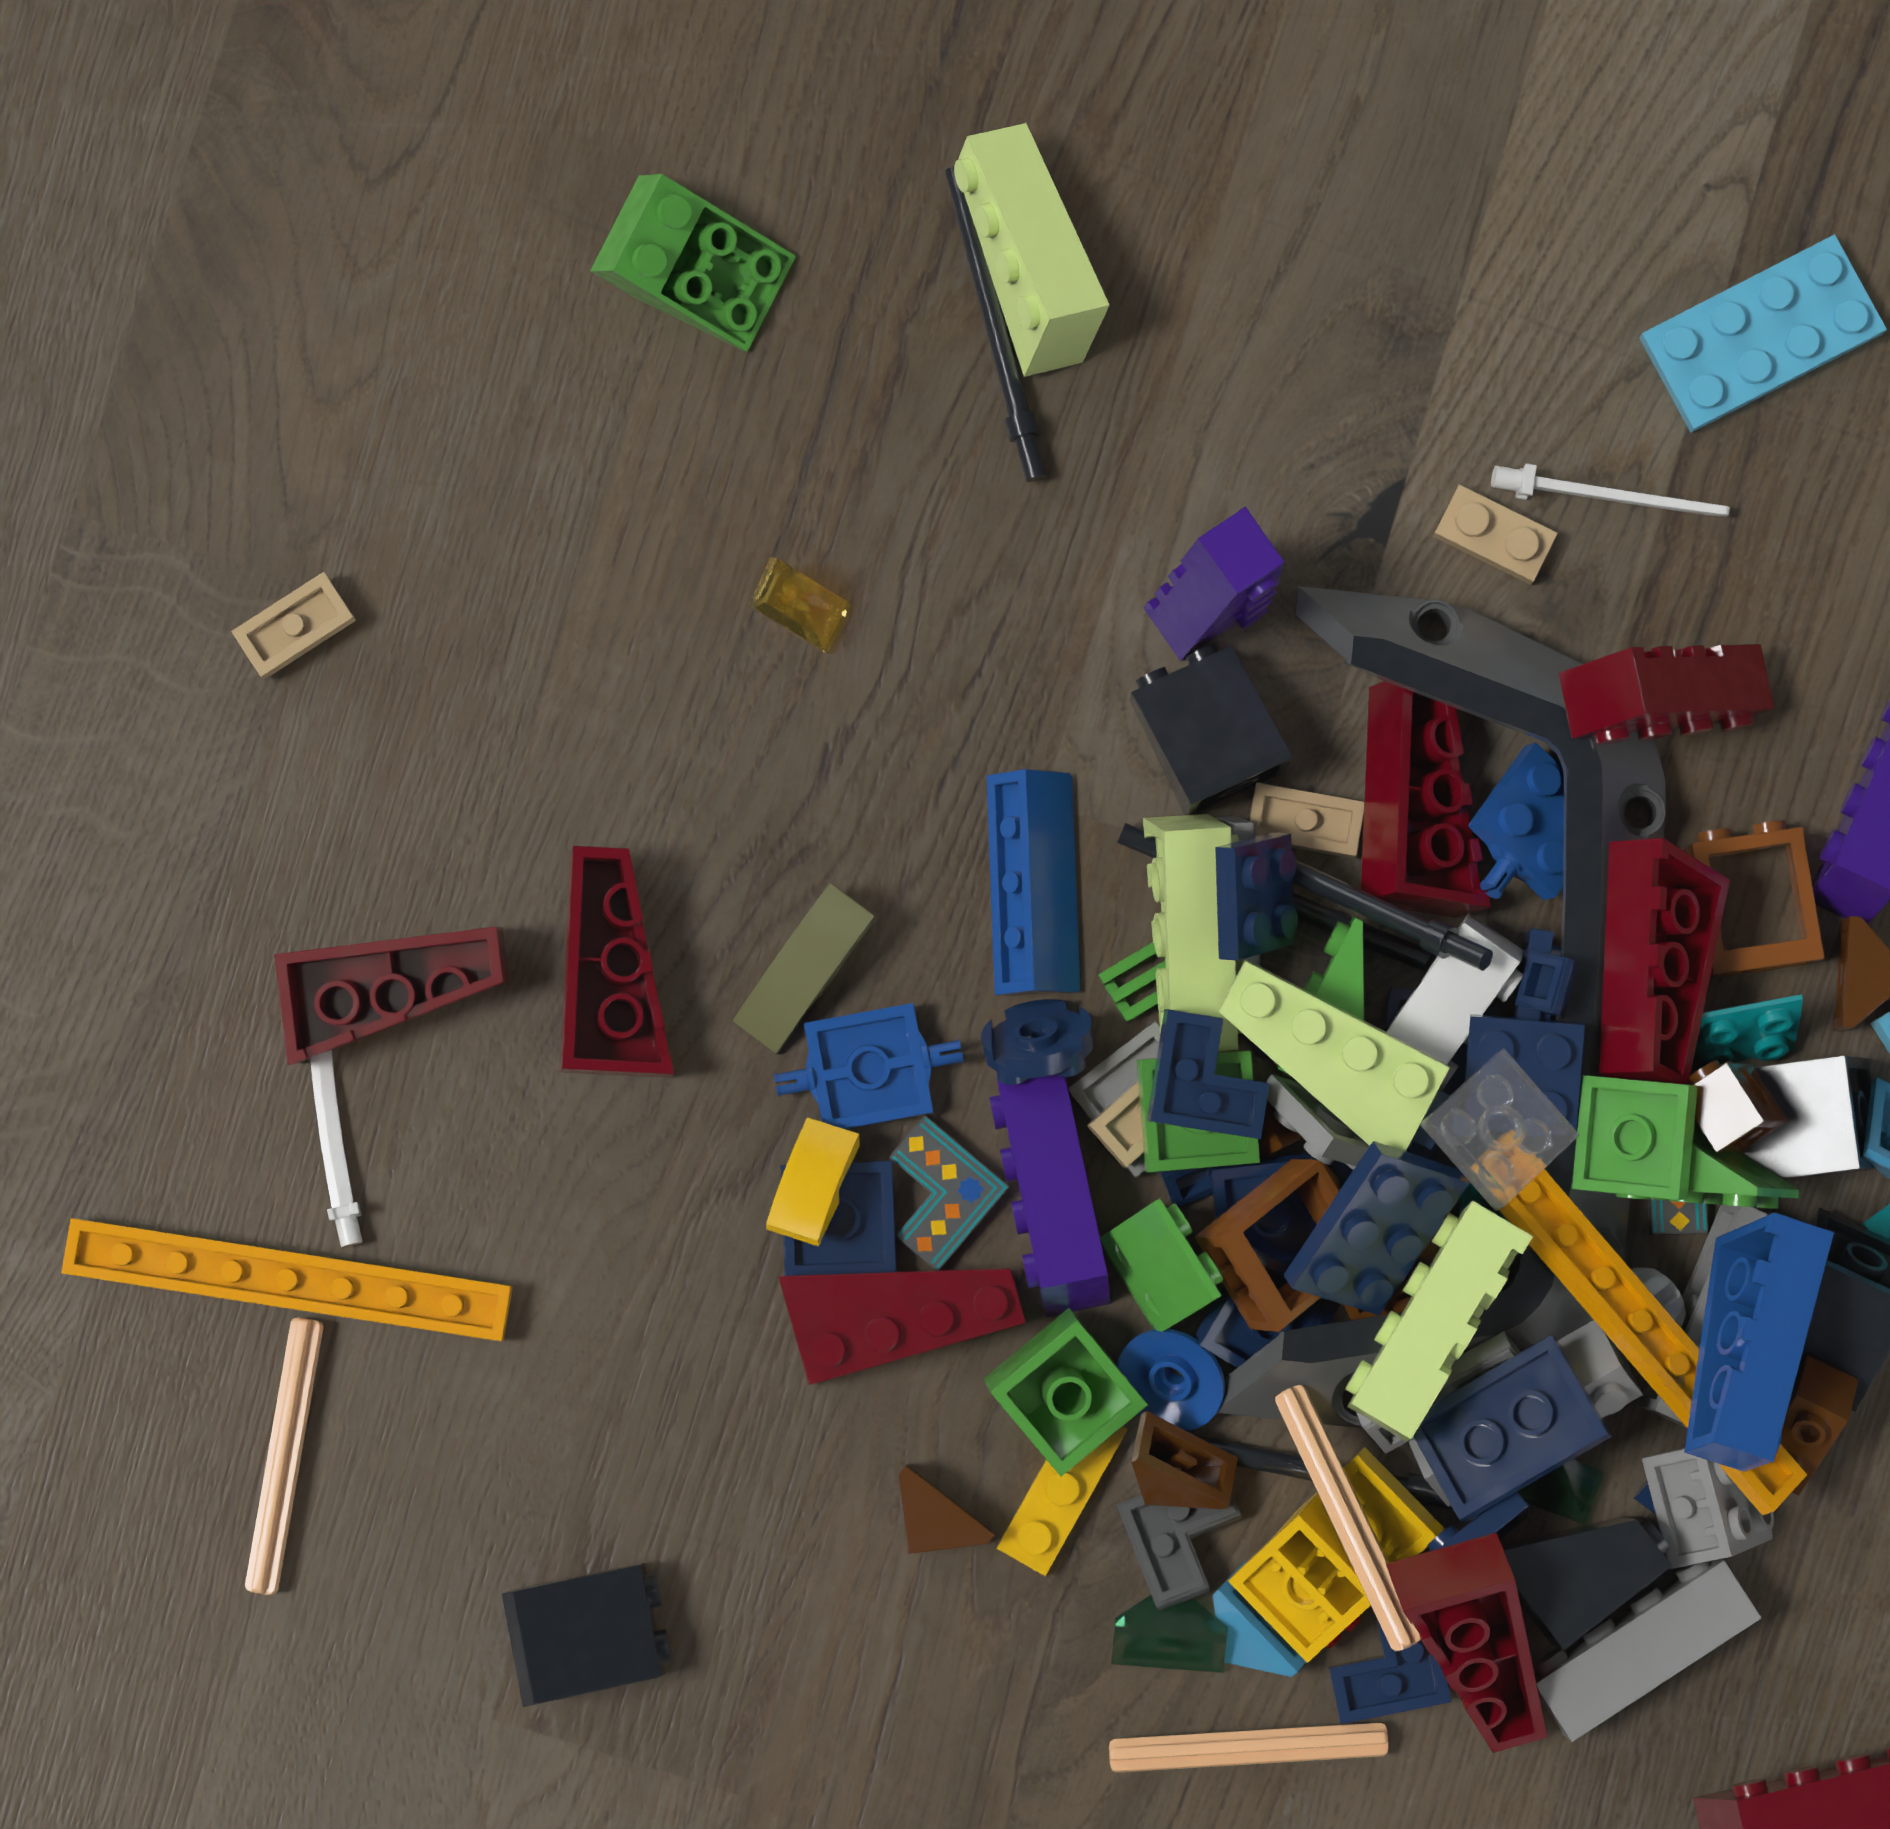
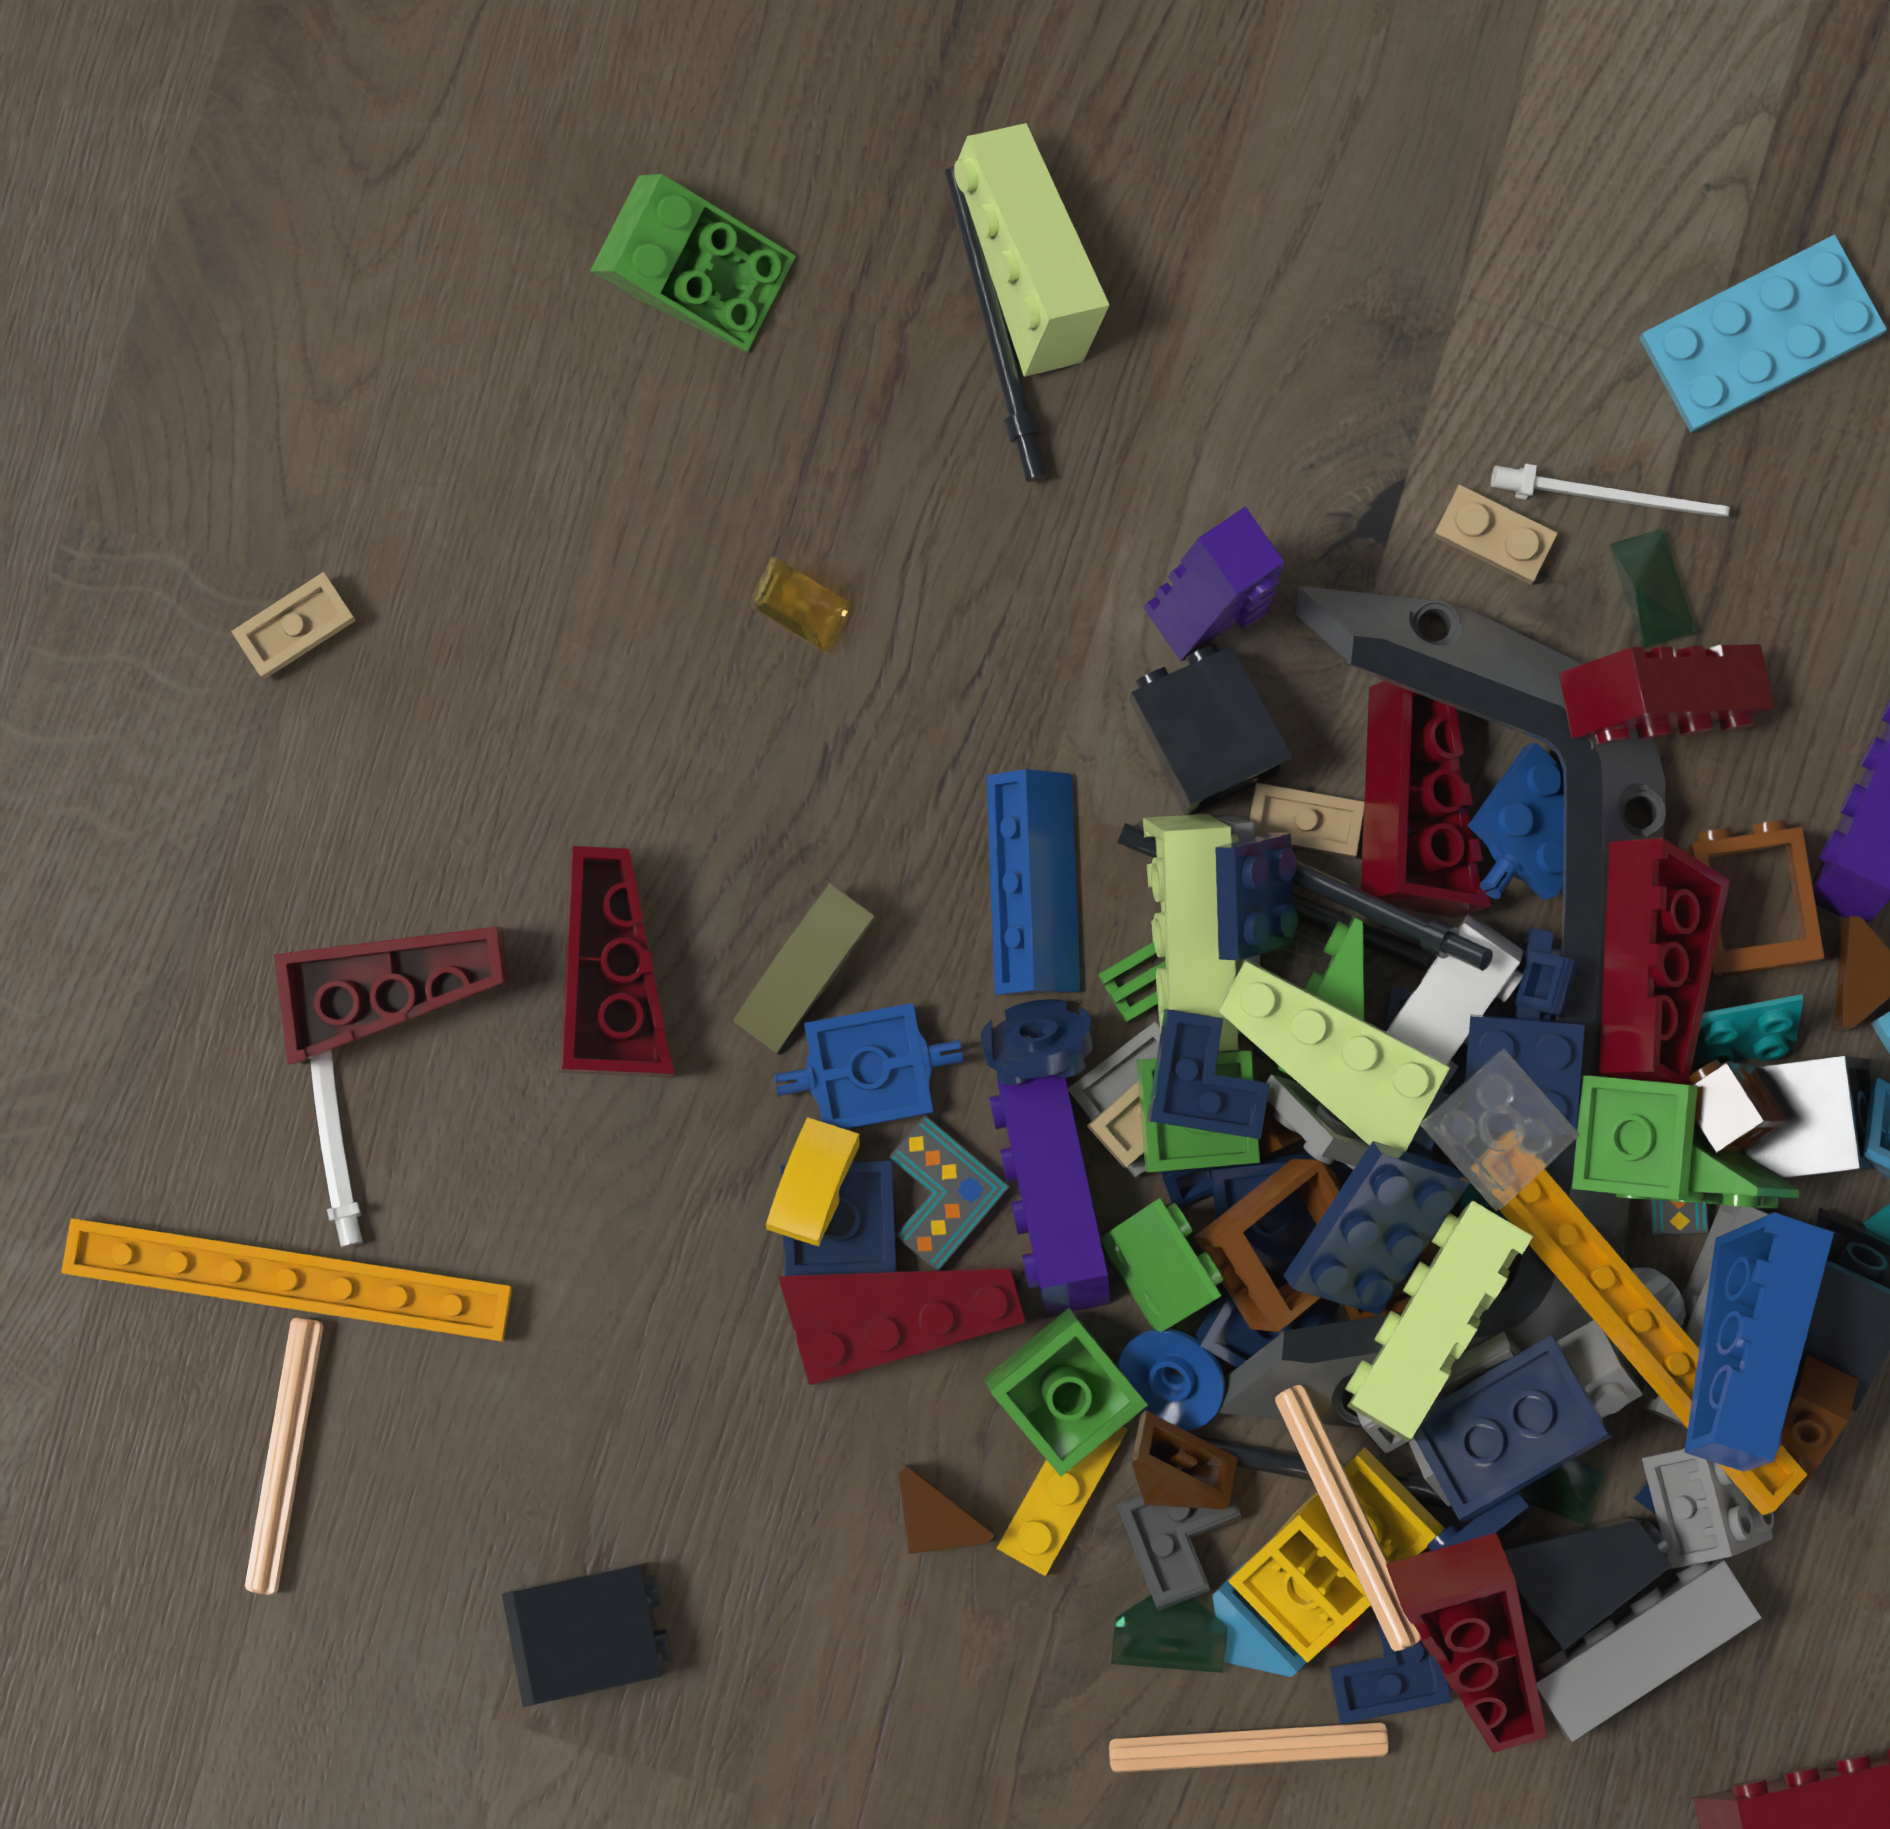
none -> clear green slope [1609,528,1696,649]

